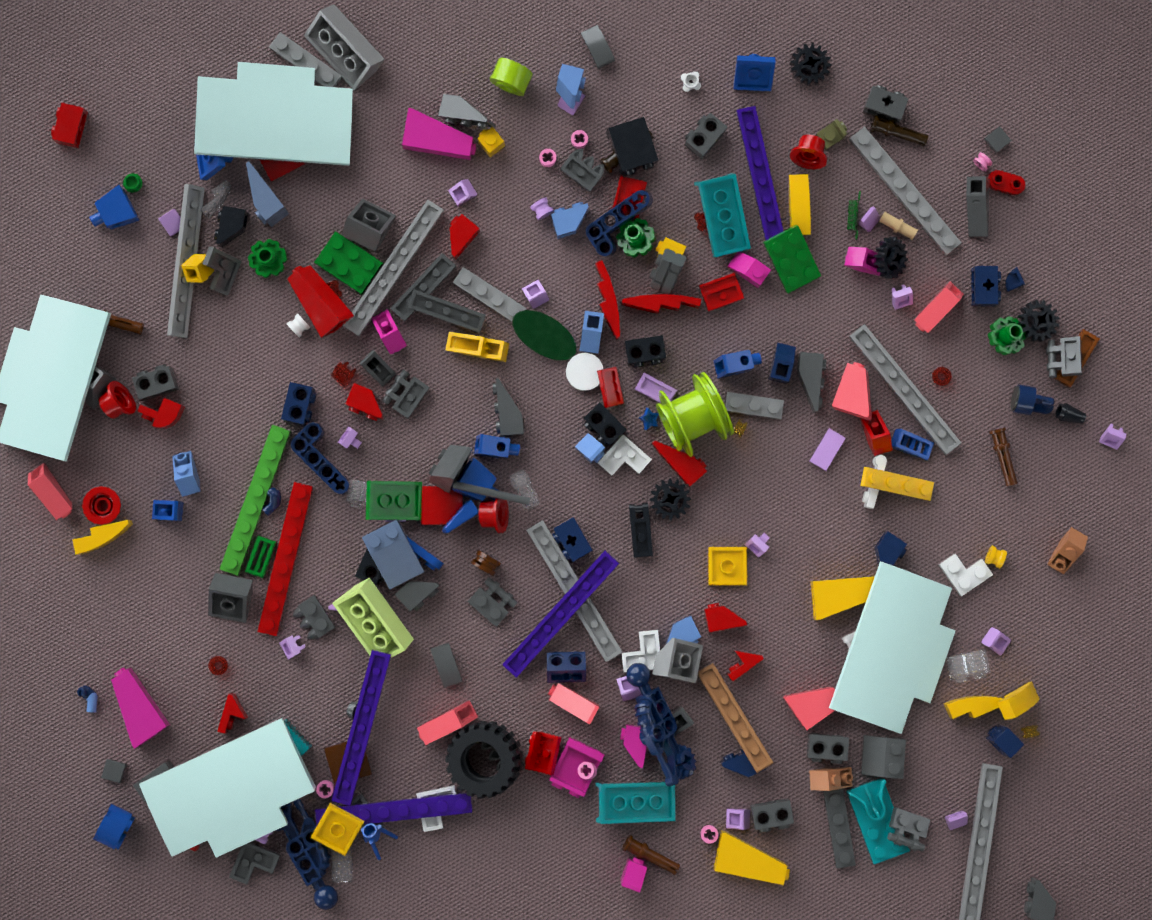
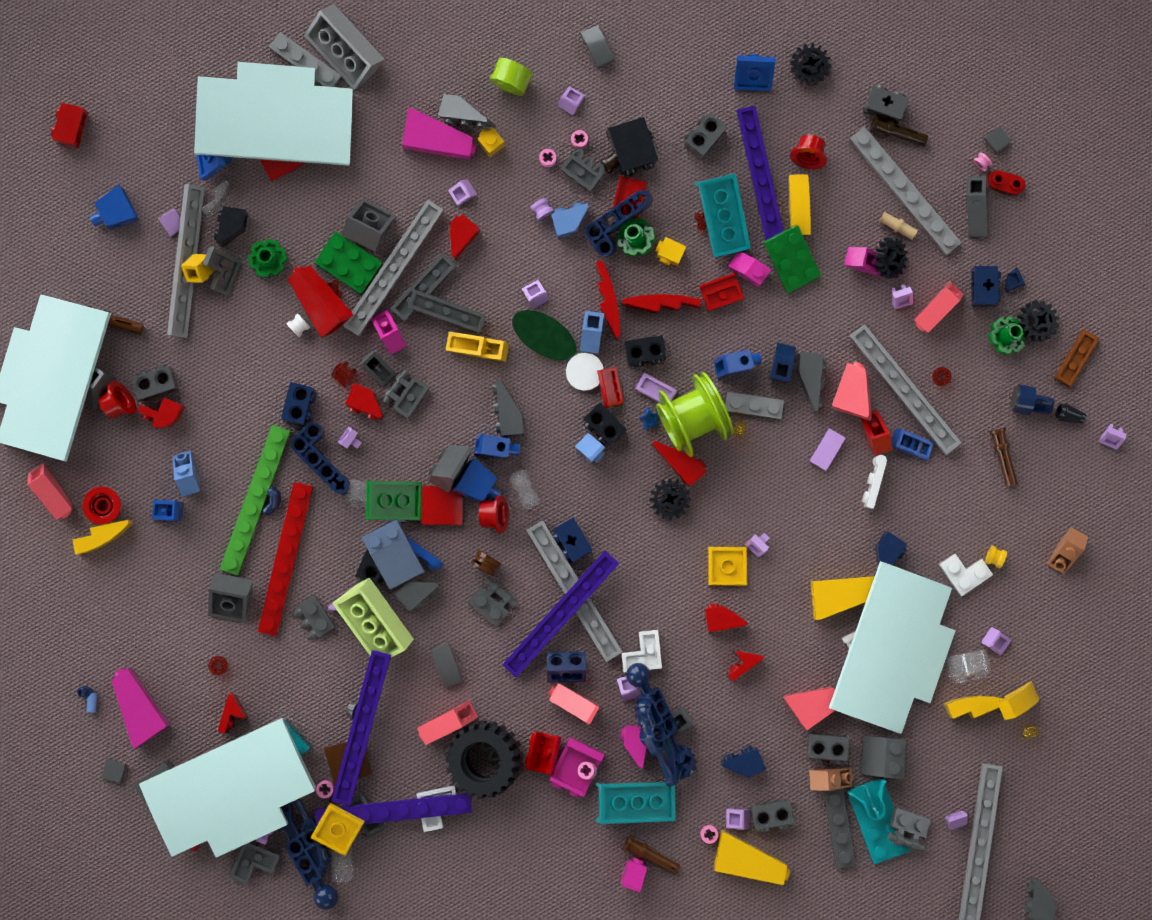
blue brick [93,804,136,850] -> none
green plate [123,173,143,193] -> none
green tile [245,536,277,578] -> none
sand blue slope [246,161,289,227] -> none
lavender tile [280,635,305,660] -> none
blue plant [360,823,398,860] -> none
blue slope [442,500,479,534] -> none
light grey plate [452,267,527,322] -> none
dark grey bar [453,481,530,505] -> none
medium blue slope [556,64,586,109] -> none
white plate [598,435,652,476] -> none
black plate [629,503,653,558] -> none
dark grey brick [649,249,686,295] -> none
light grey slope [652,638,703,683] -> none
medium blue slope [666,616,701,644] -> none
white plate [681,72,701,92] -> none
medium nougat tile [698,663,774,773] -> none
olive bracket [816,119,847,150] -> none
green piece [847,191,861,240] -> none
lavender slope [858,206,880,232] -> none
yellow plate [860,467,934,501] -> none
dark blue brick [986,725,1024,758] -> none
plate [1046,336,1082,378] -> none

